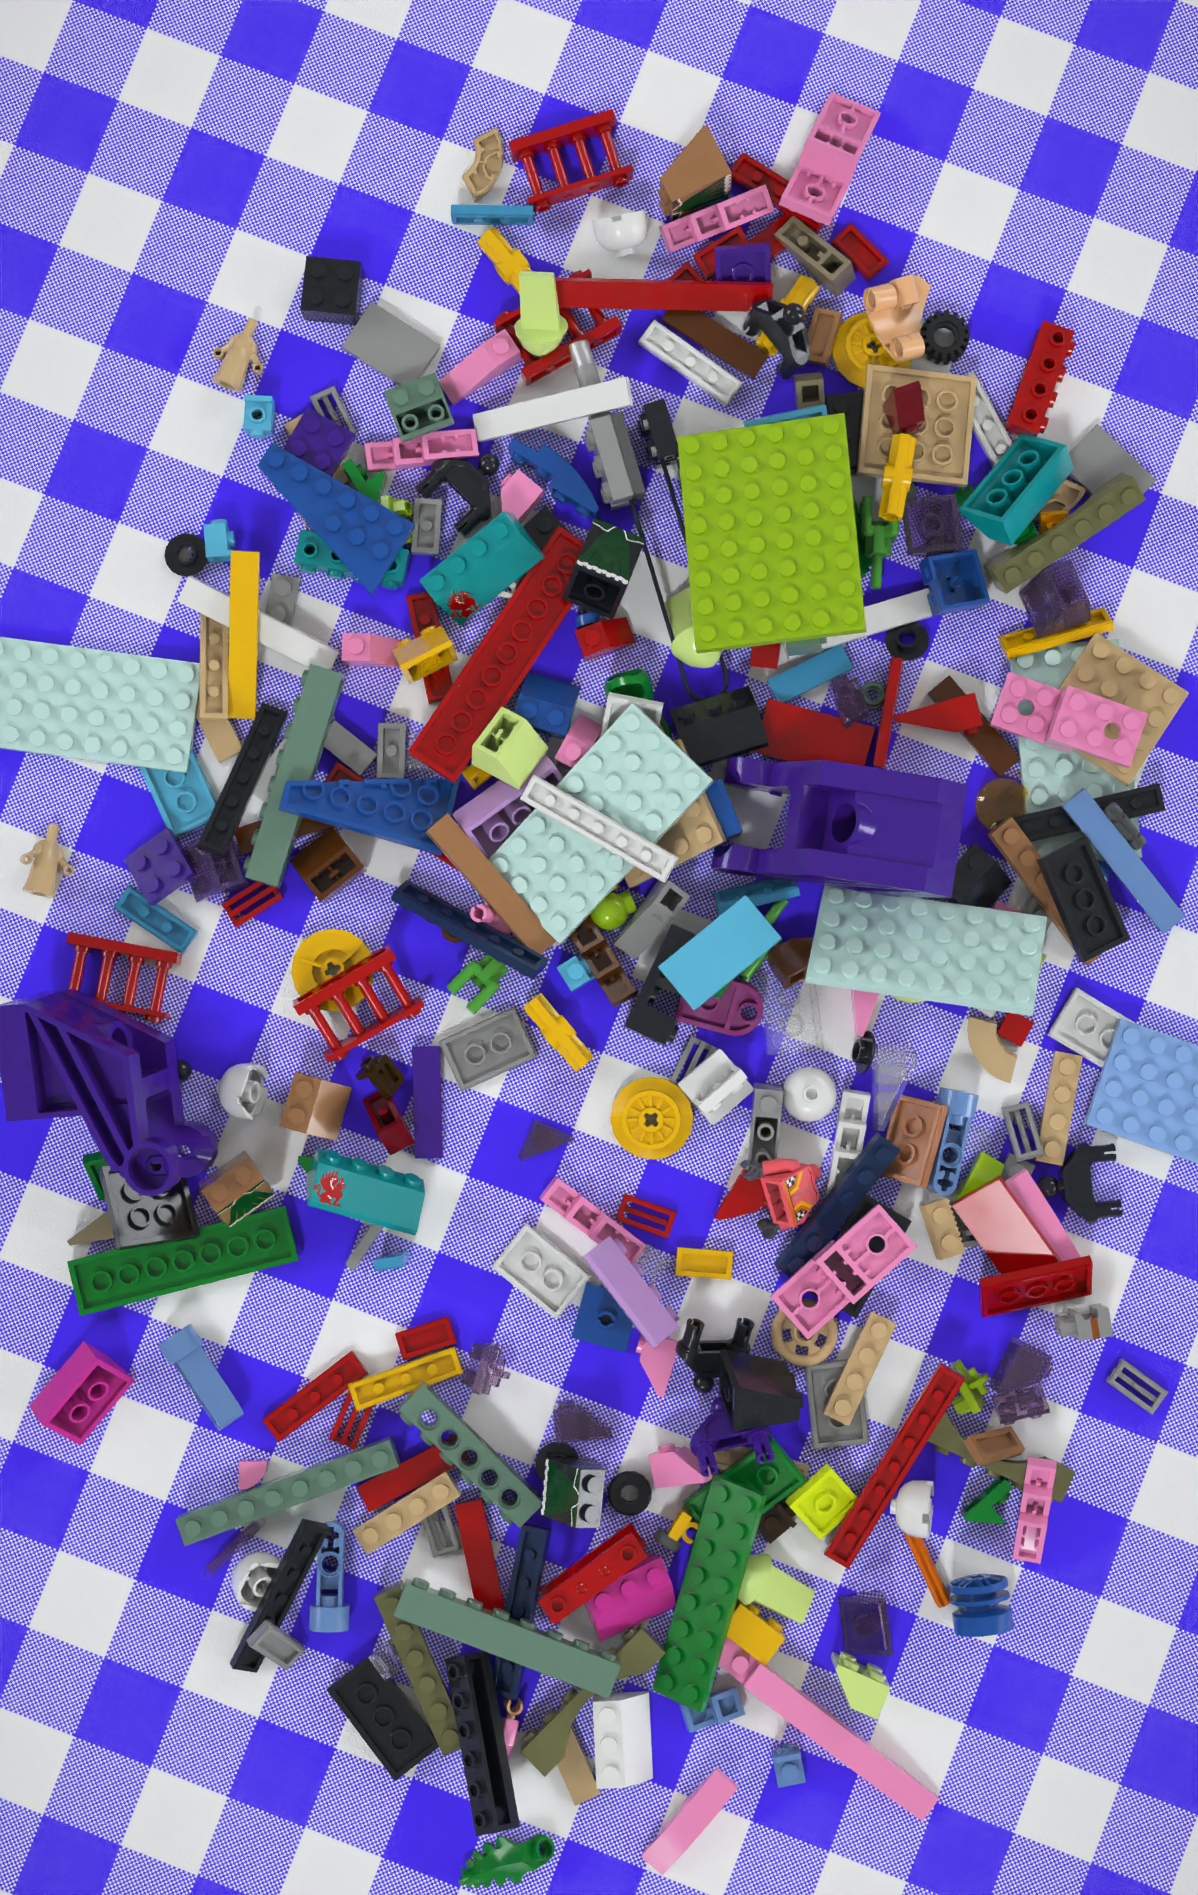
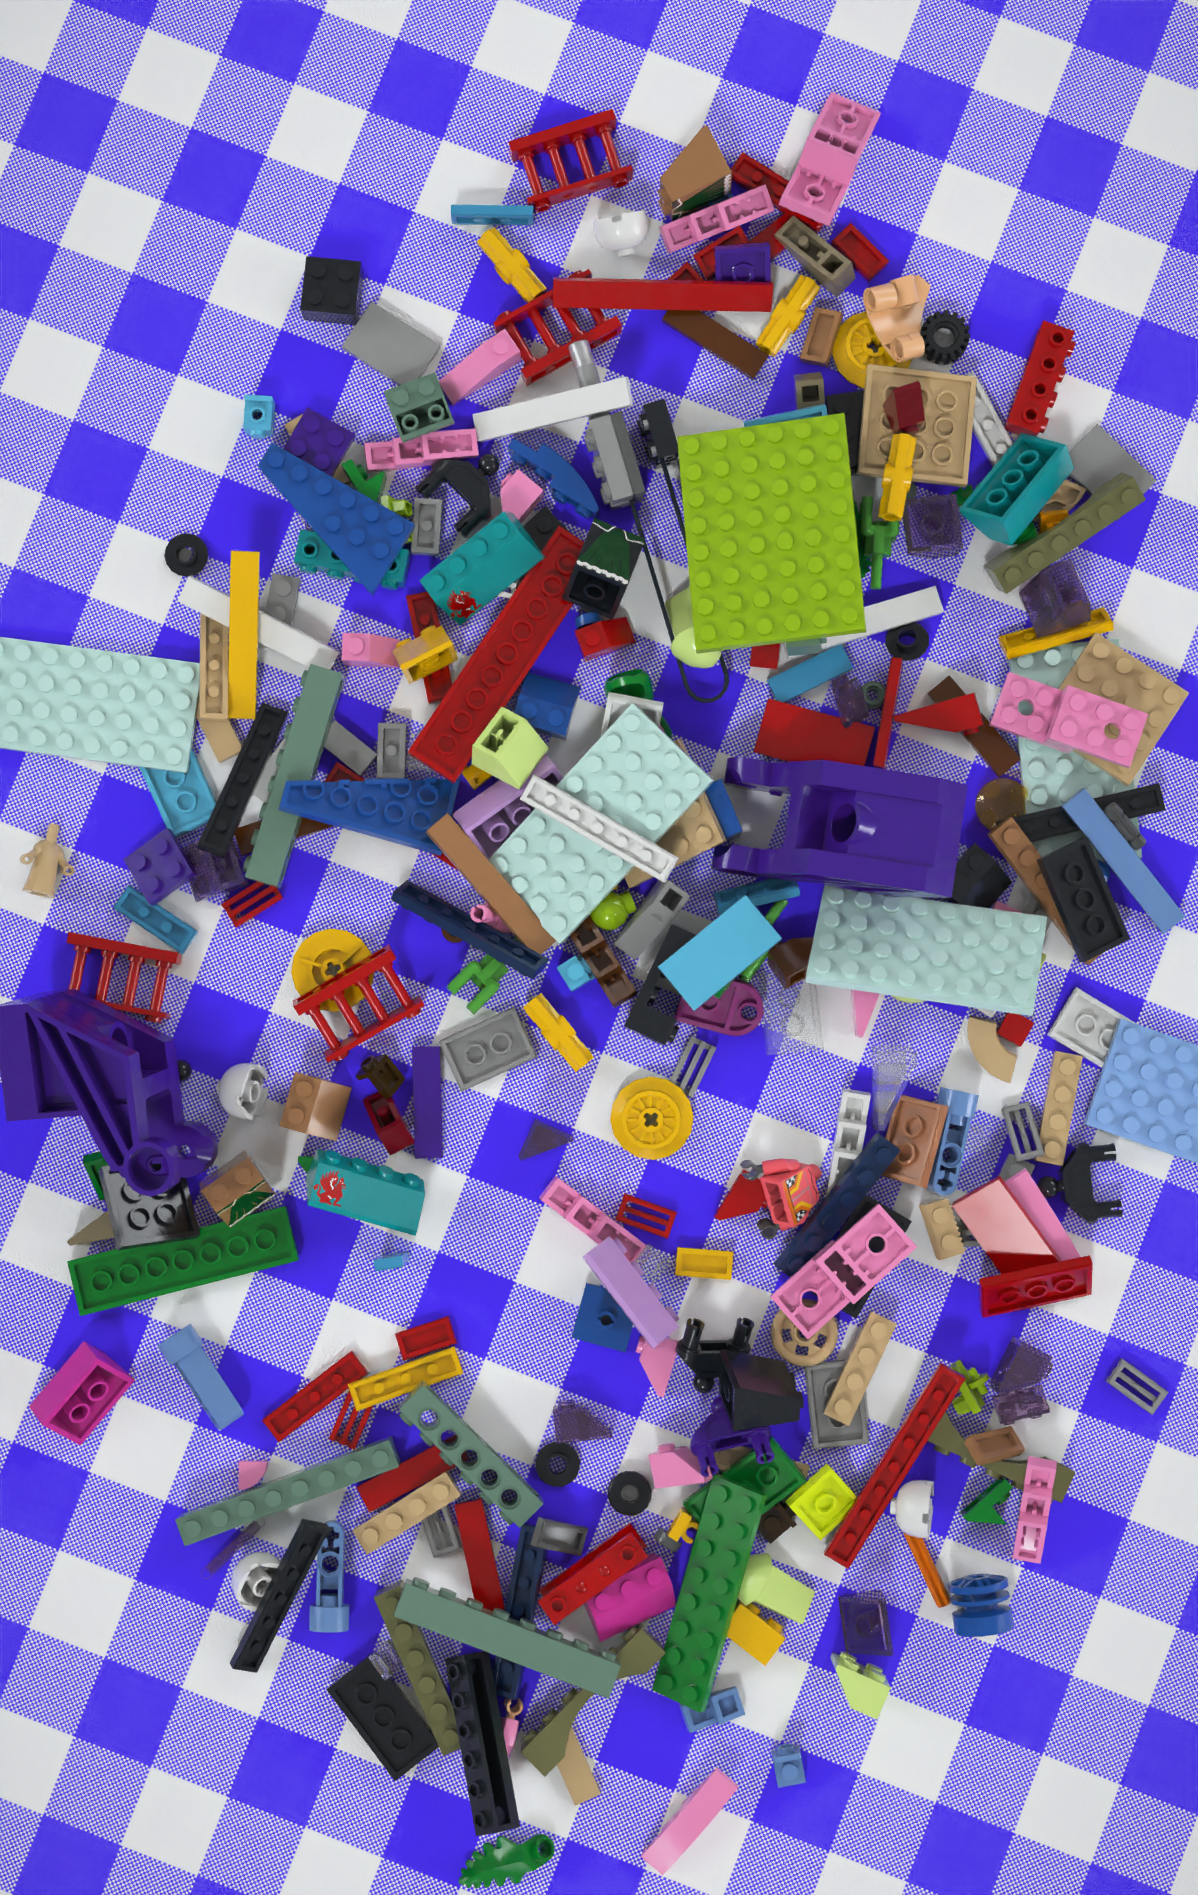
medium azure brick [203,519,235,563] -> none
tan piece [211,318,264,393] -> none
light grey tile [246,1620,306,1670] -> none
reddish brown slope [289,827,367,904] -> none
light grey tile [310,386,358,438] -> none
light grey tile [345,1224,384,1271] -> none
tan tile [462,127,503,203] -> none
clear purple hips [462,1343,511,1395] -> none
white tile [491,1223,592,1320] -> none
yellowish green piece [514,271,568,357] -> none
slope [540,1458,605,1528] -> none
bright pink slope [554,714,603,771] -> none
white slope [593,1691,653,1789] -> none
white tile [638,320,743,407] -> none
black slope [669,685,769,767] -> none
white bracket [678,1049,754,1125] -> none
bright pink slope [719,1637,939,1821] -> none
black connector [742,299,810,379] -> none
light grey slope [747,1083,784,1172] -> none
white cylinder [782,1067,837,1122] -> none
black piece [852,1031,876,1074] -> none
blue piece [918,549,991,617] -> none
lime slope [952,1152,1005,1204] -> none
light grey hips [1054,1303,1113,1341] -> none
none -> dark grey tile [530,1517,588,1556]

